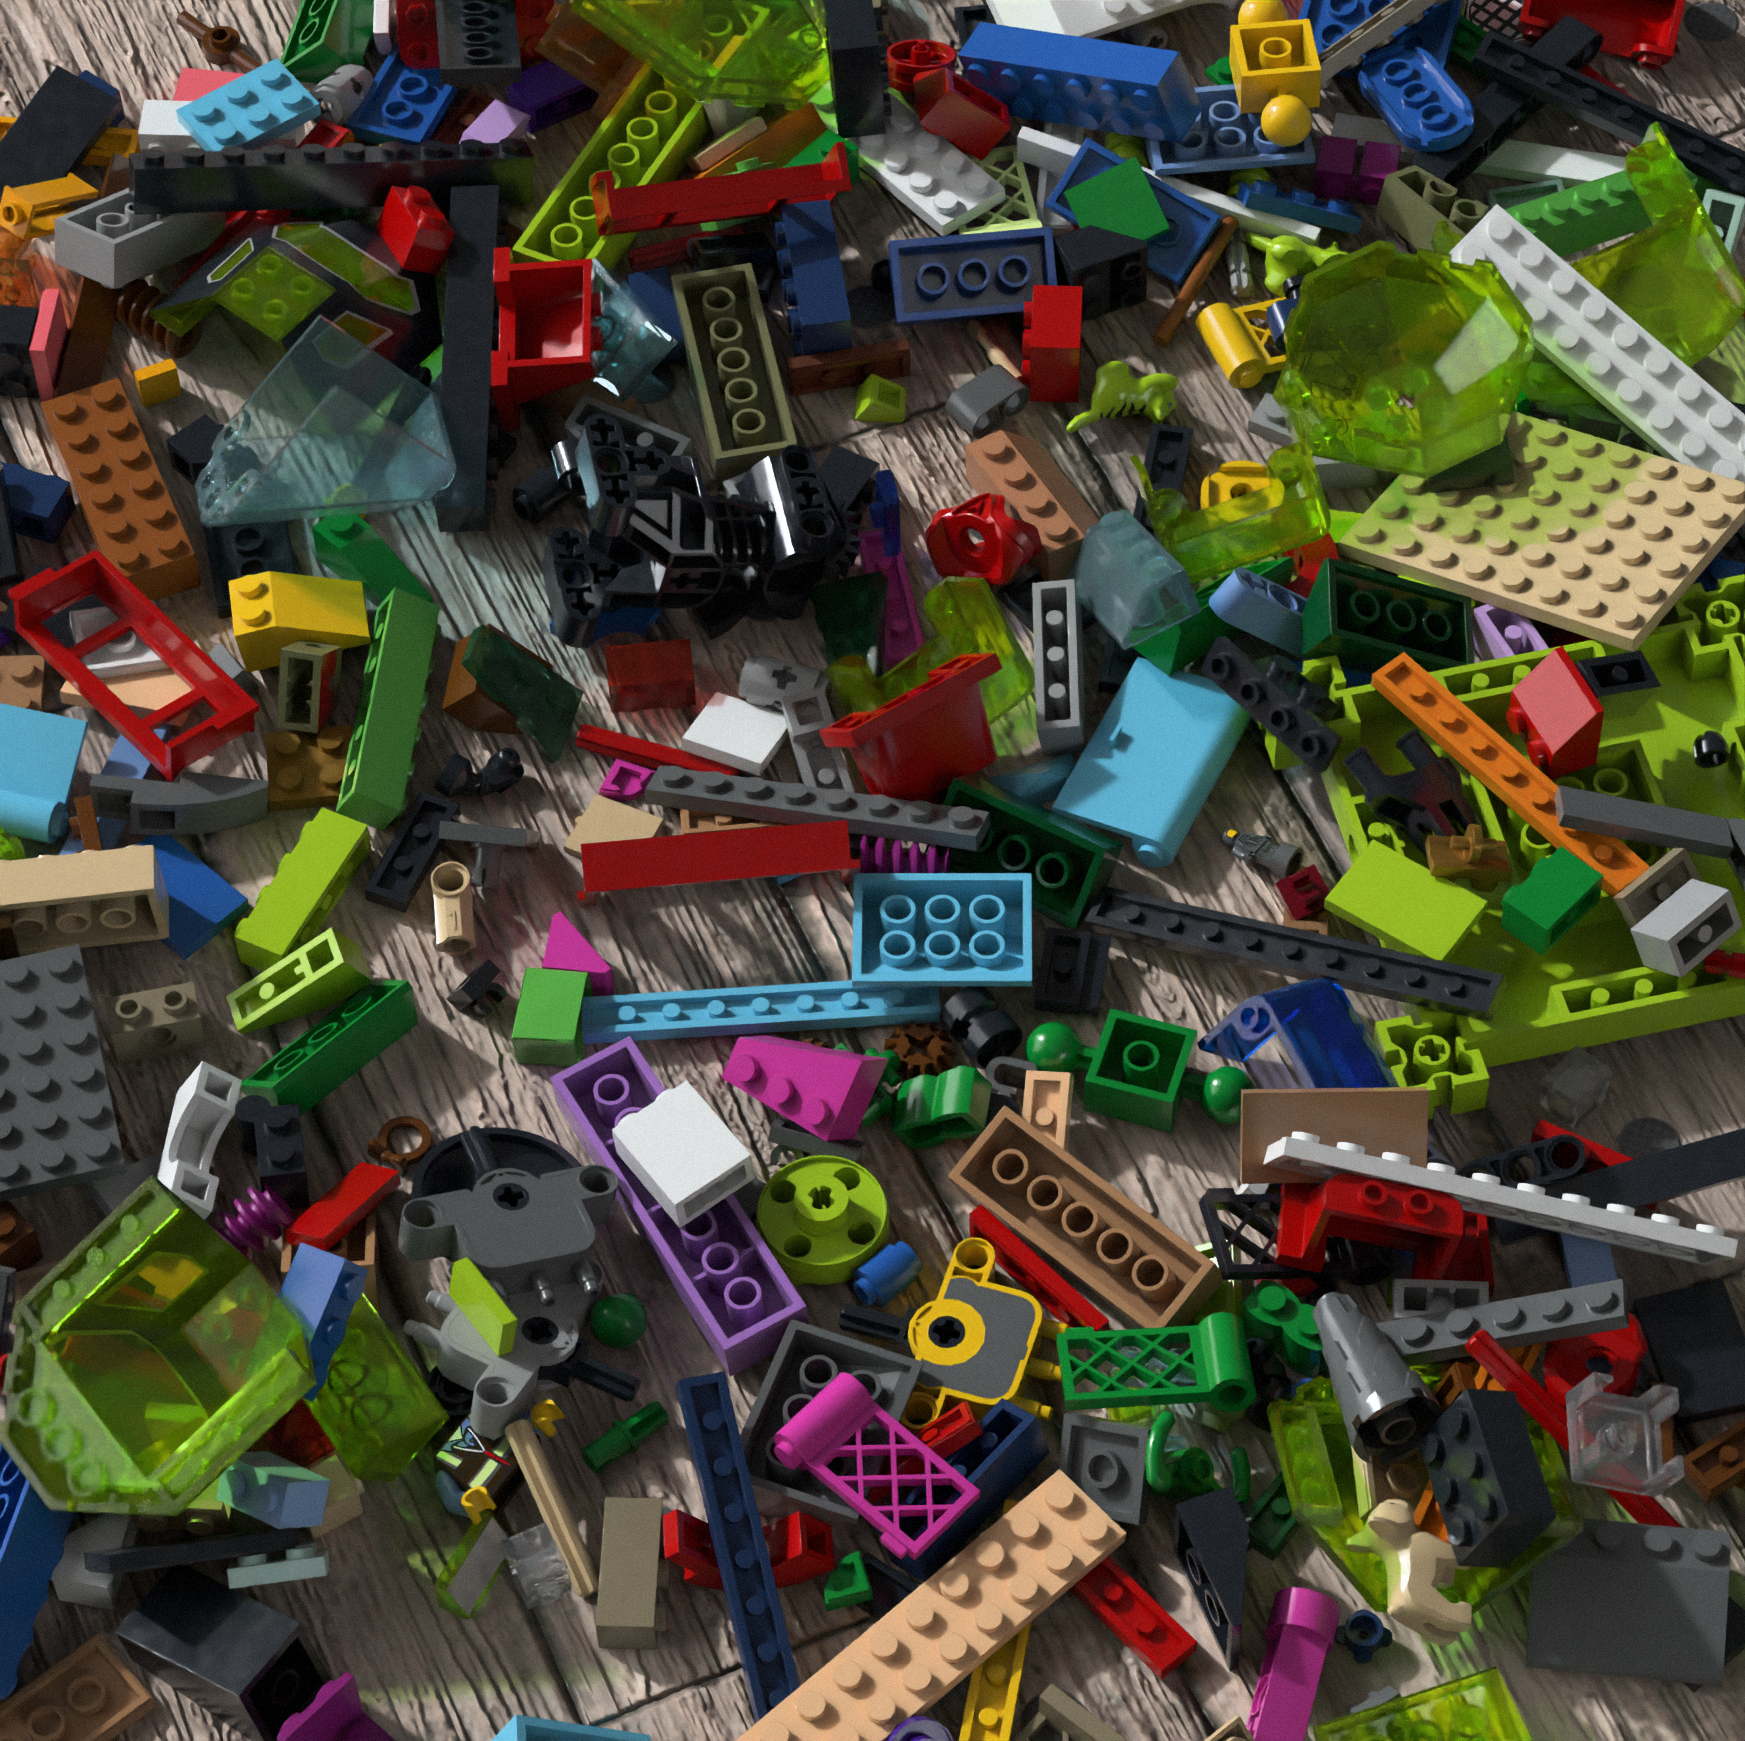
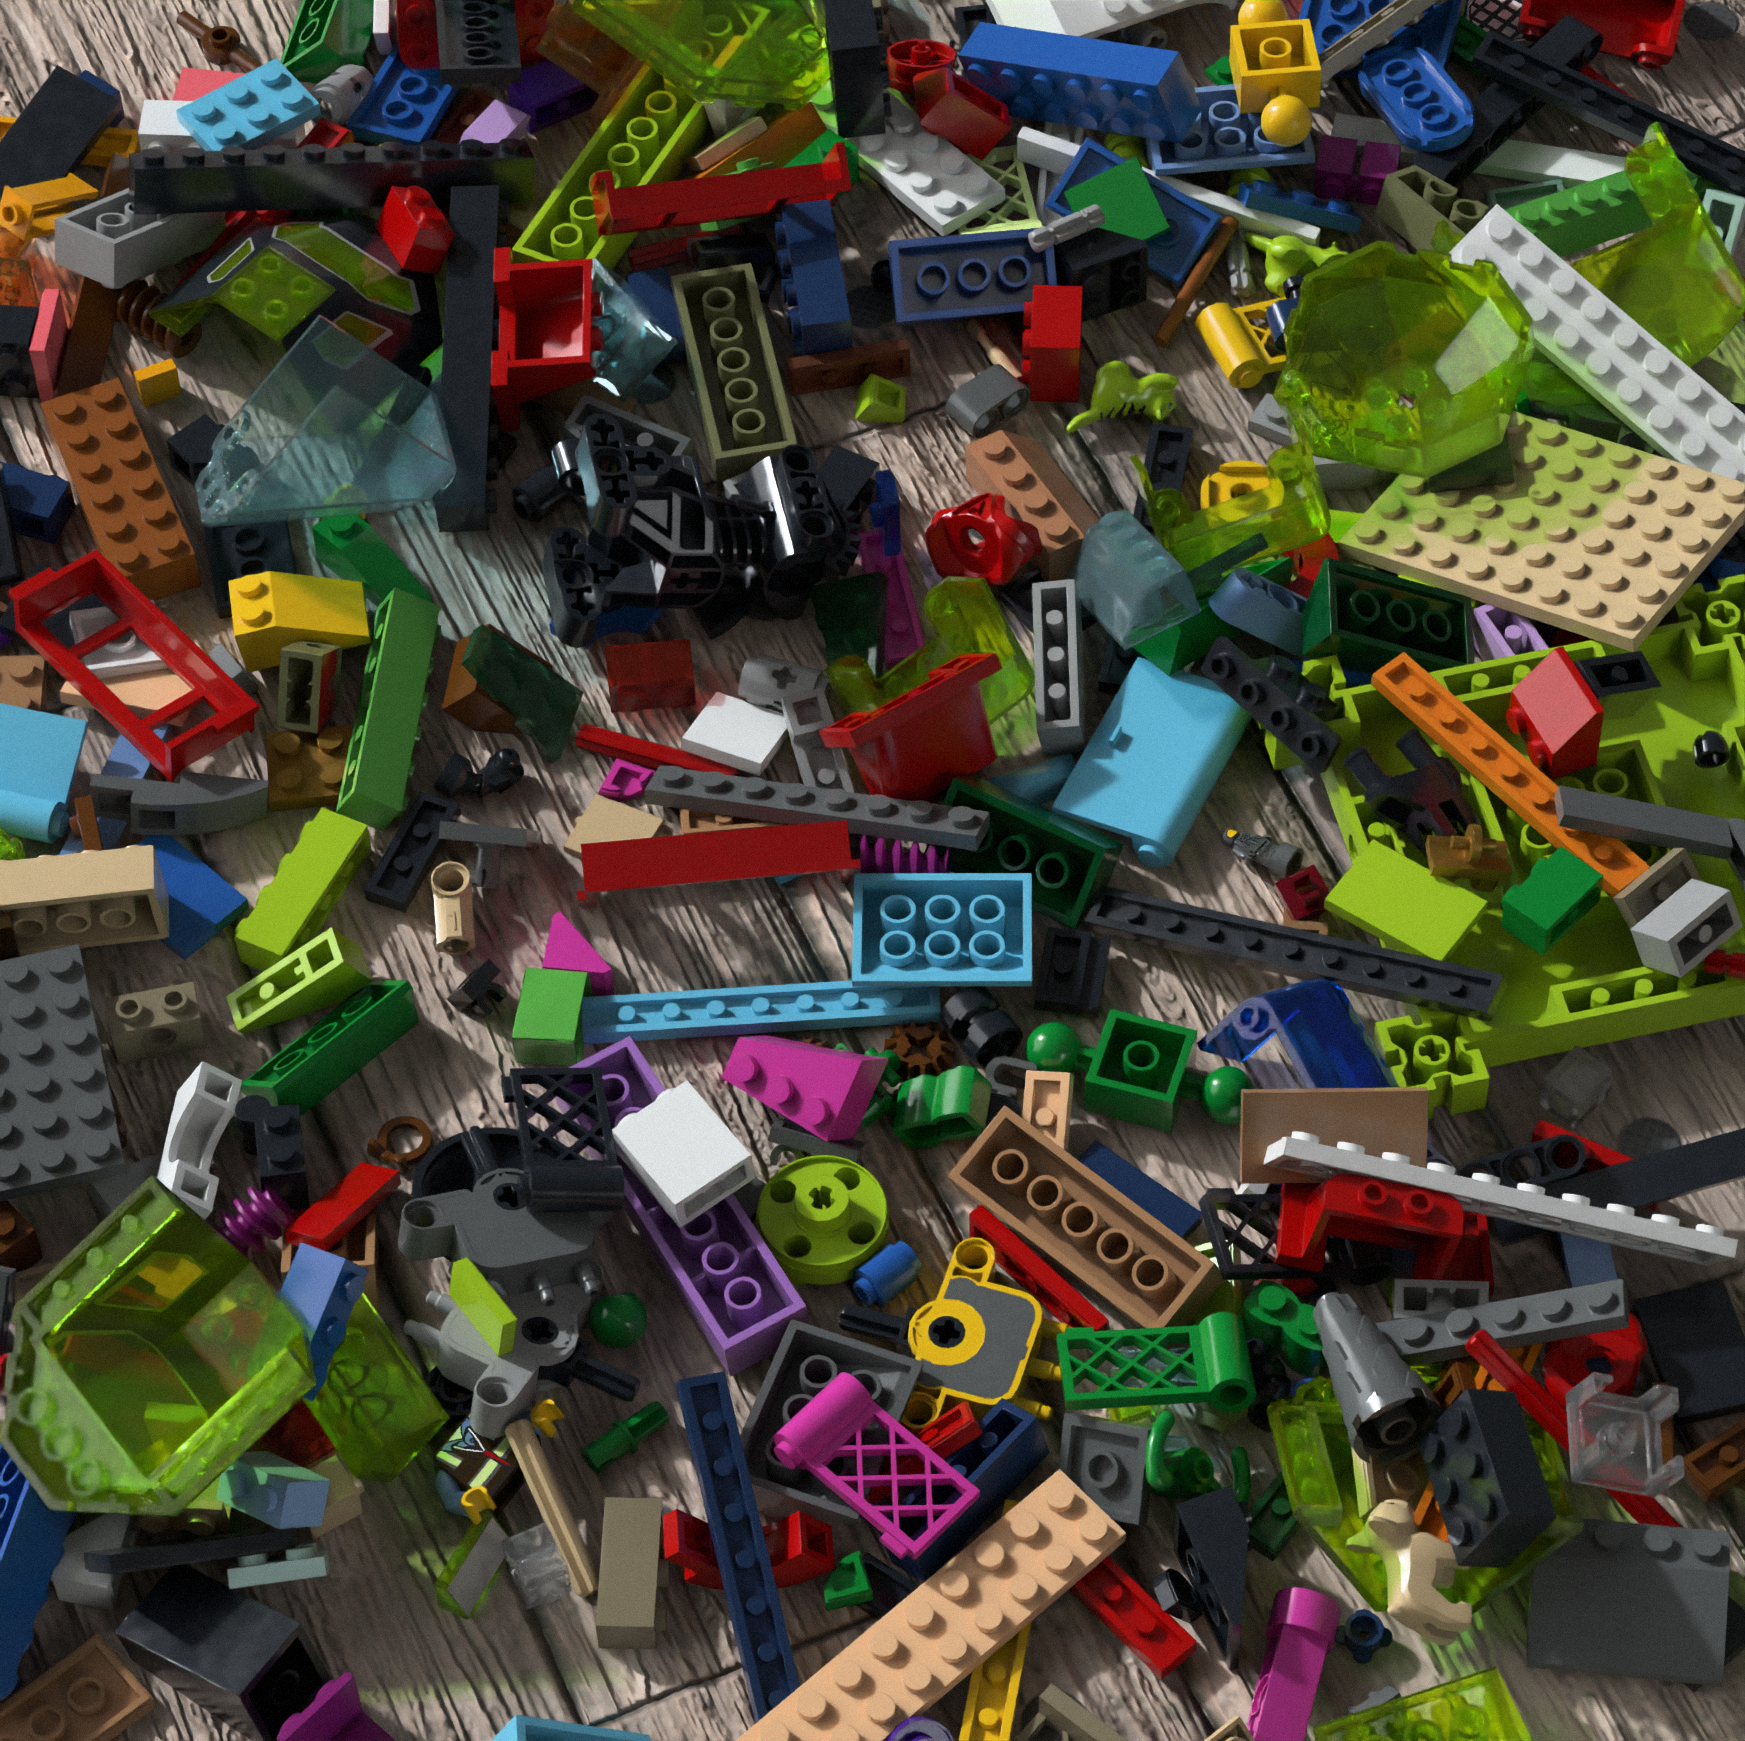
none -> black piece [501,1067,624,1213]
none -> light grey axle [1028,204,1105,253]
none -> dark blue tile [1077,1140,1203,1241]
none -> black tile [1153,1569,1203,1624]
none -> clear green wing [1166,532,1269,600]

